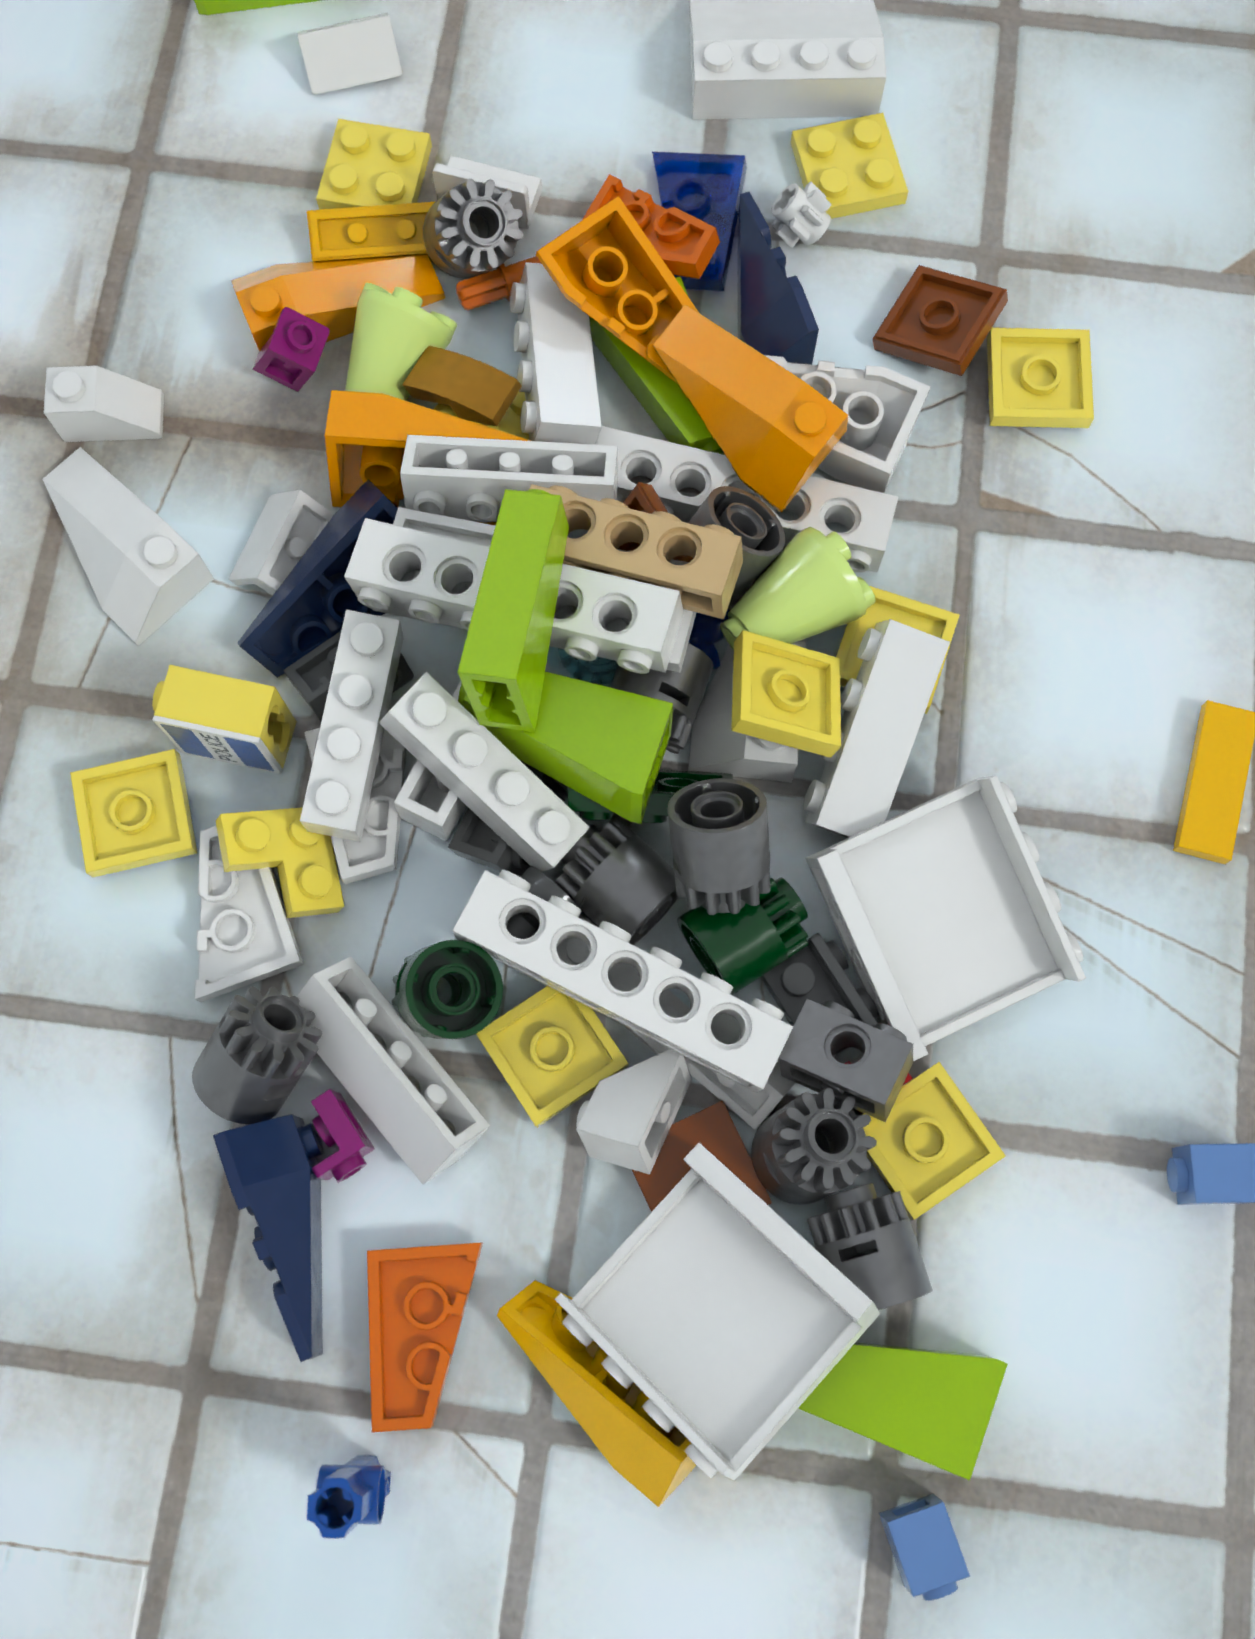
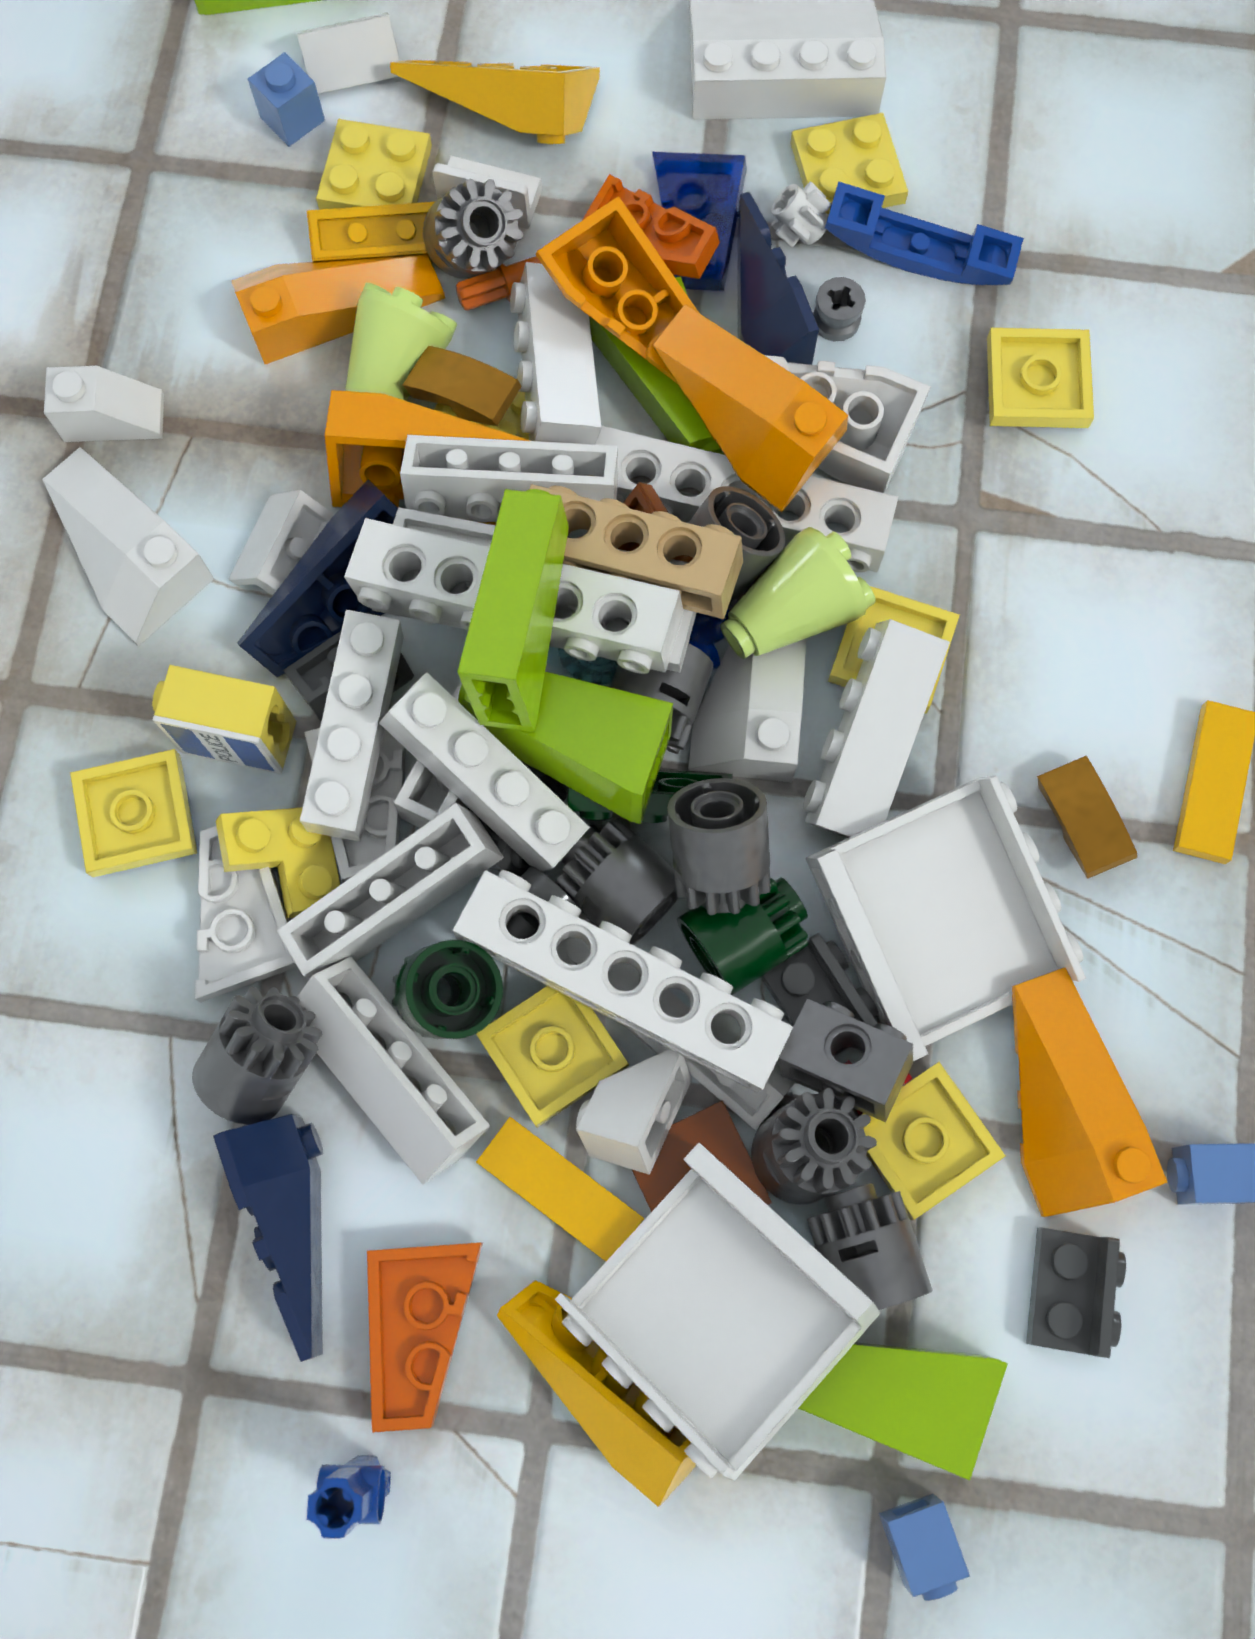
magenta bracket [252,307,329,392] -> none
magenta bracket [311,1089,375,1183] -> none
light yellow plate [731,630,841,758] -> none
dark orange tile [872,265,1008,376] -> none
none -> medium blue brick [248,52,325,147]
none -> white brick [276,803,504,978]
none -> yellow wedge [390,60,600,144]
none -> yellow tile [476,1117,644,1261]
none -> flat silver wheel [813,277,866,342]
none -> blue slope [825,182,1024,285]
none -> light orange wedge [1012,968,1168,1217]
none -> dark grey bracket [1026,1228,1126,1358]
none -> pearl gold slope [1037,756,1137,879]

